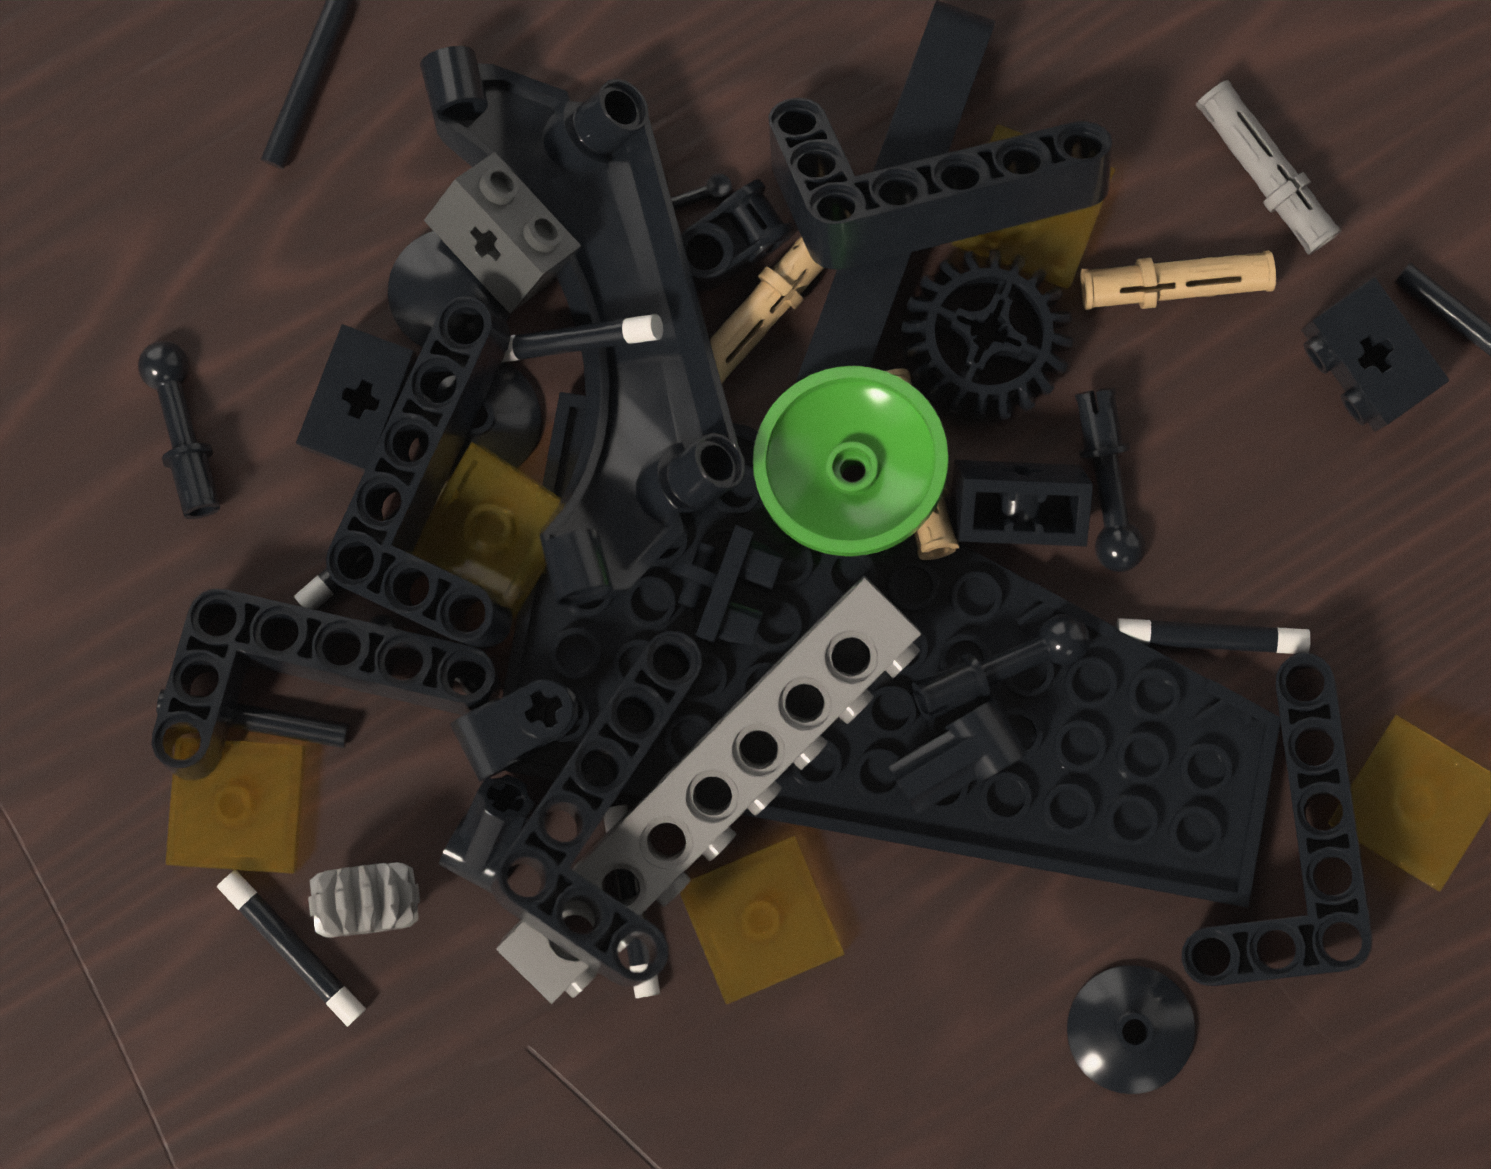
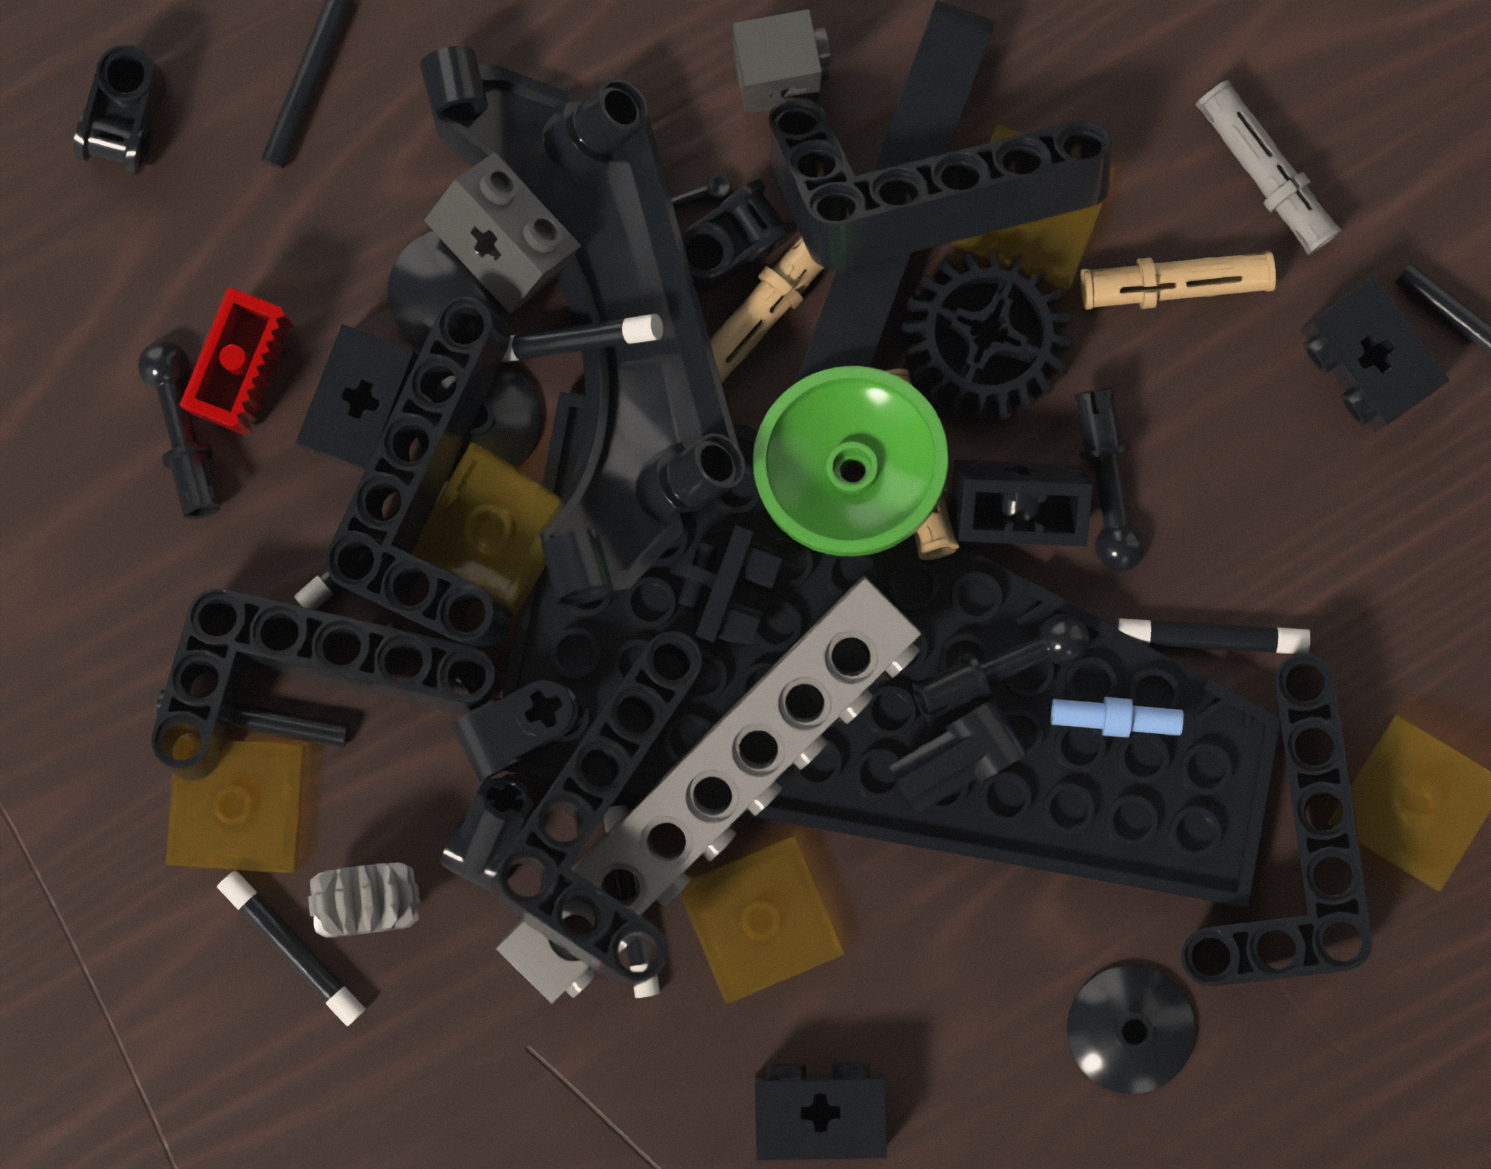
none -> black piece [74,45,166,175]
none -> red brick [179,287,295,435]
none -> dark grey brick [733,9,831,115]
none -> black brick [755,1062,887,1160]
none -> light blue bar [1051,697,1183,738]

